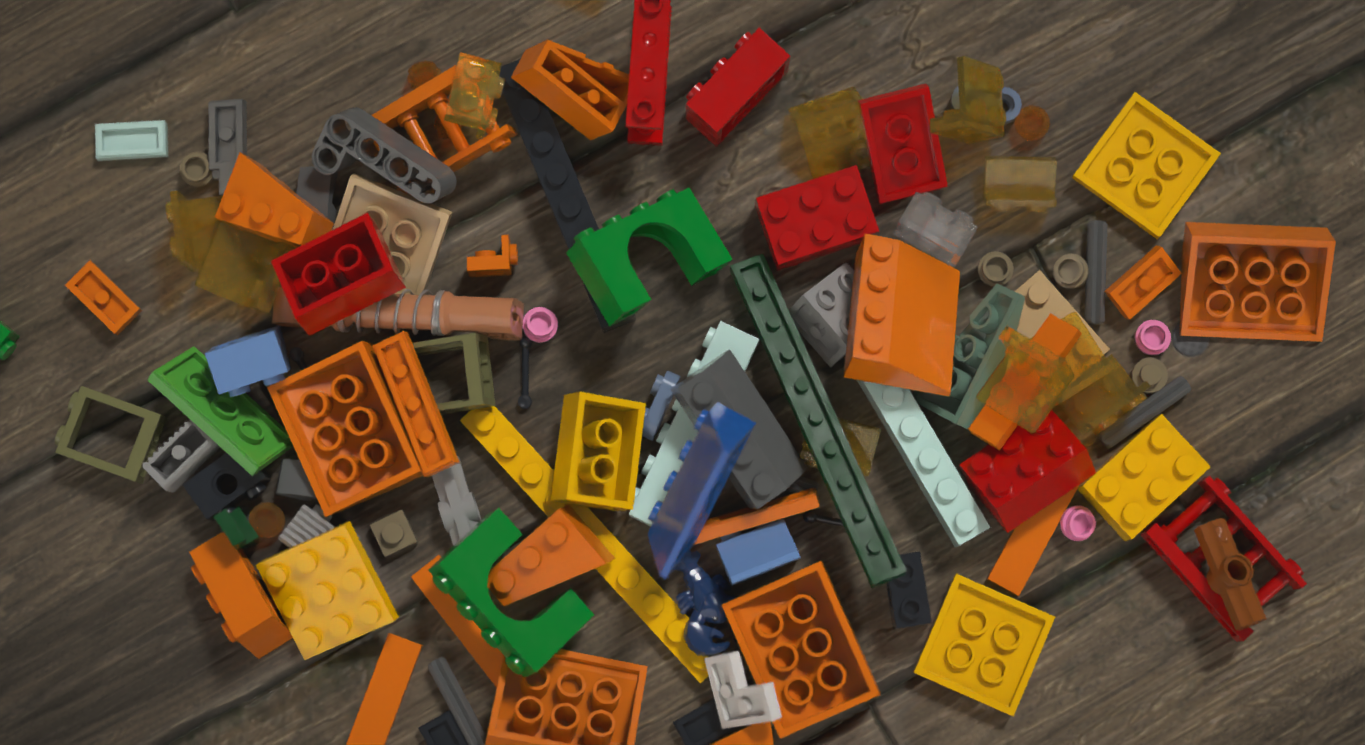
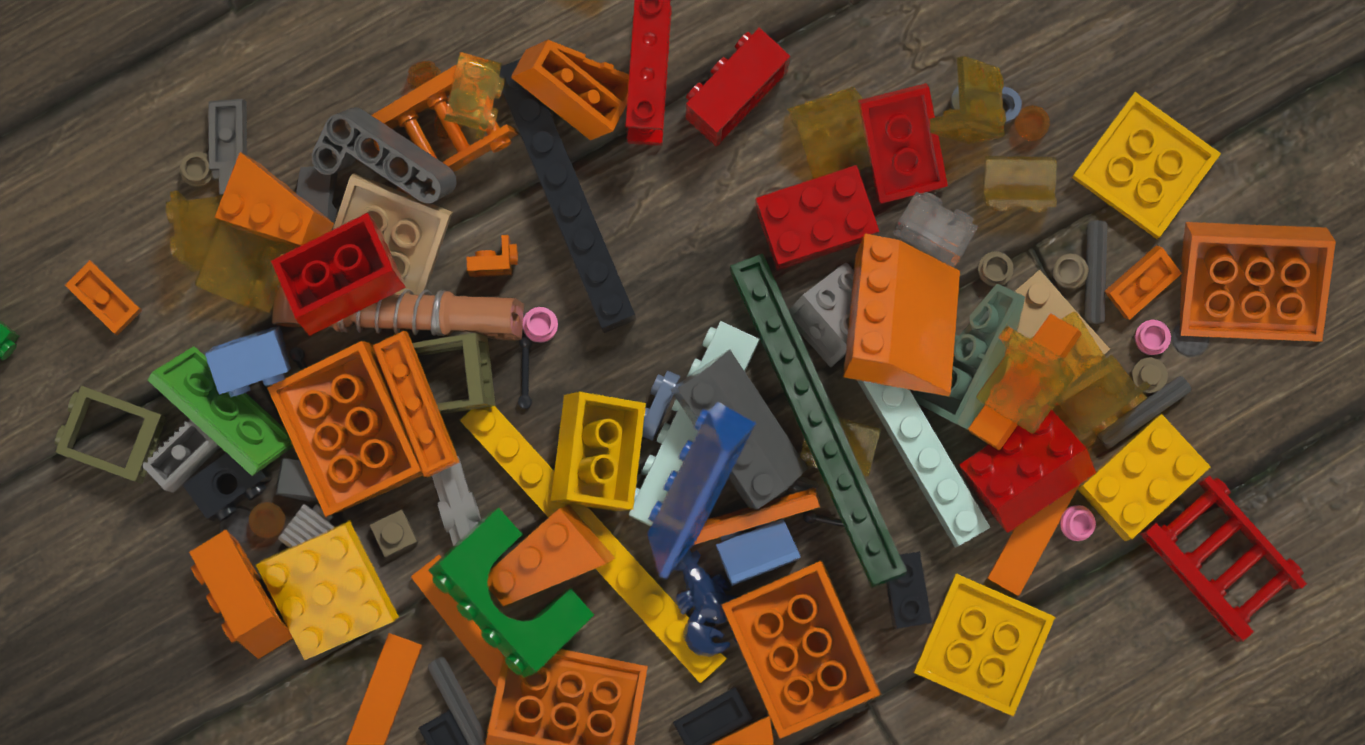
light aqua tile [95,120,168,161] -> none
dark green slope [214,507,259,550] -> none
green arch [566,187,733,326] -> none
white plate [704,651,782,729] -> none
dark orange piece [1194,518,1267,631] -> none

